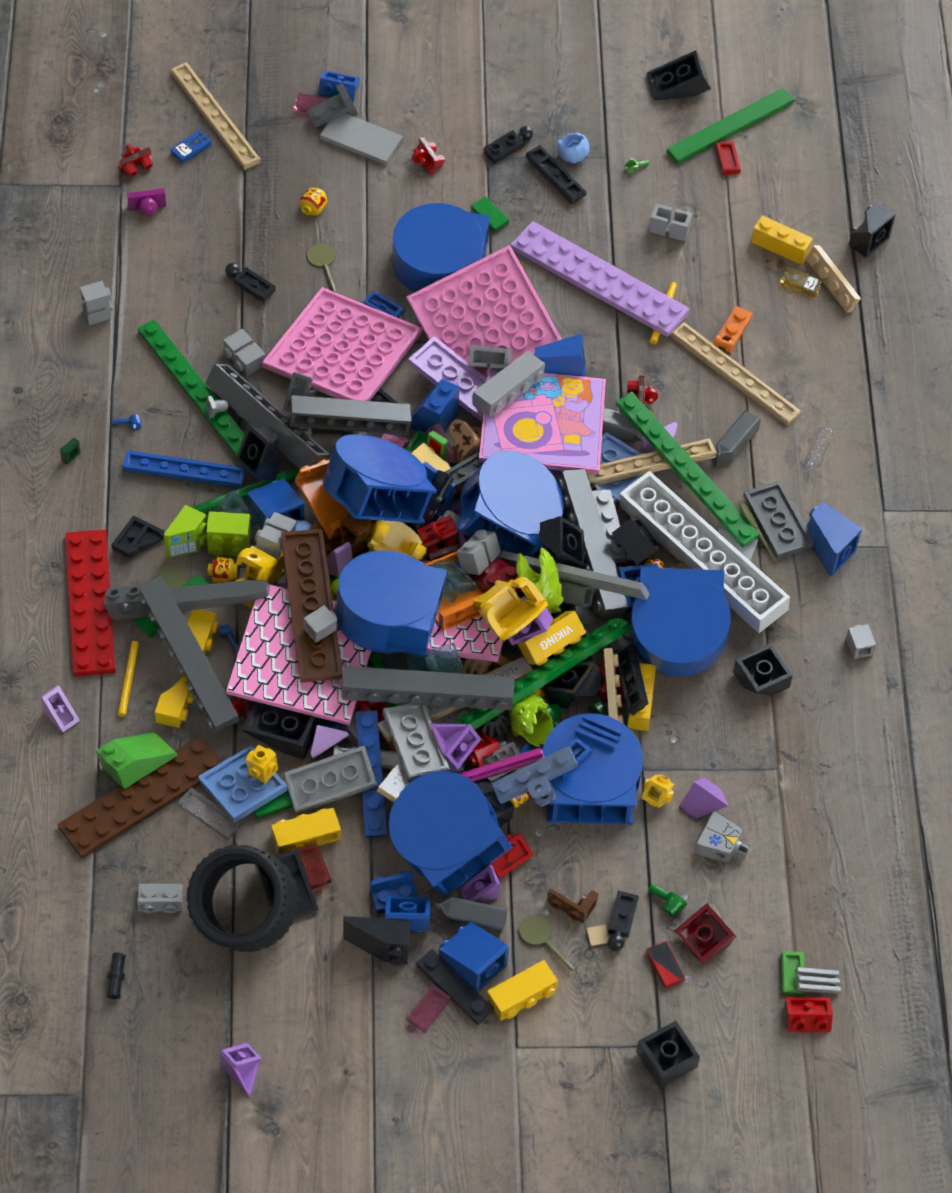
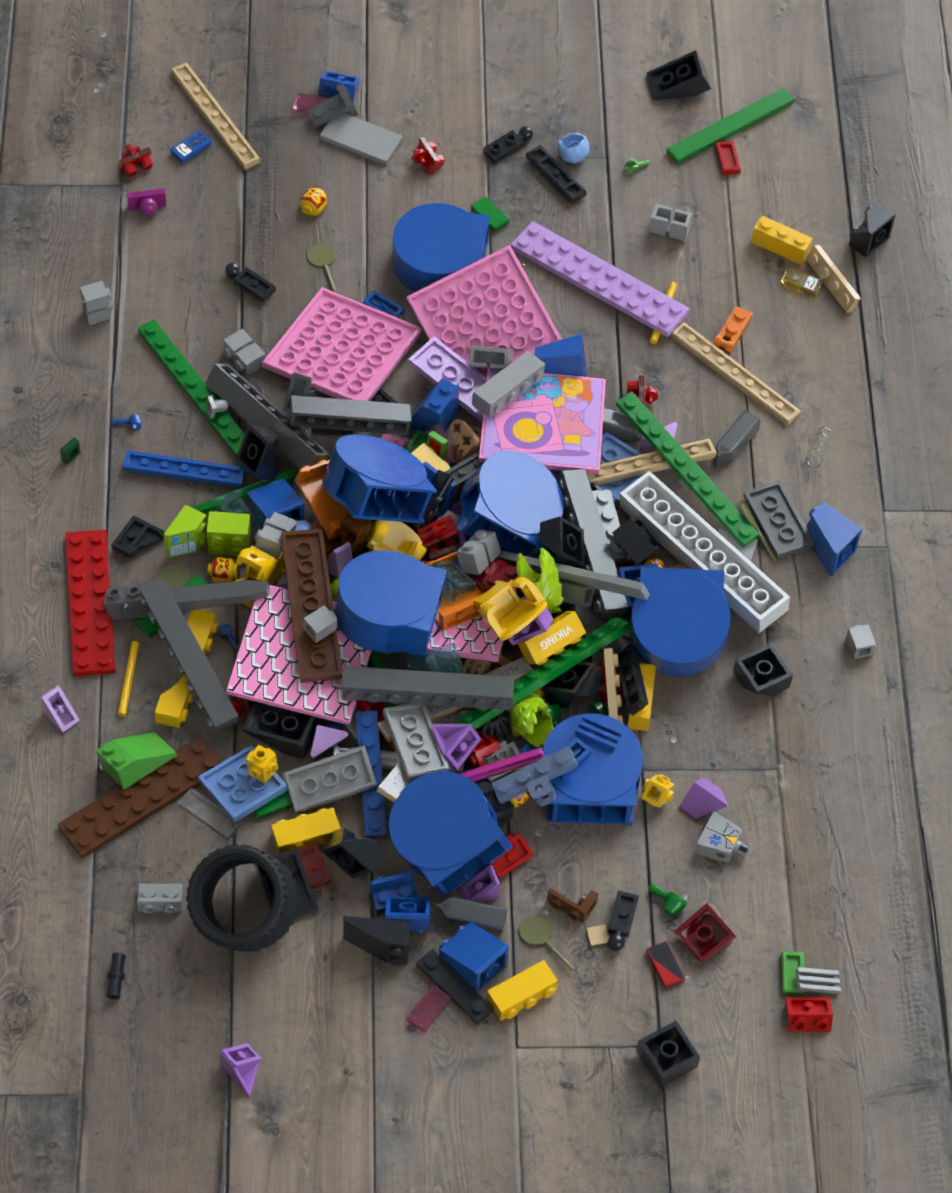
none -> black slope [321,827,385,878]

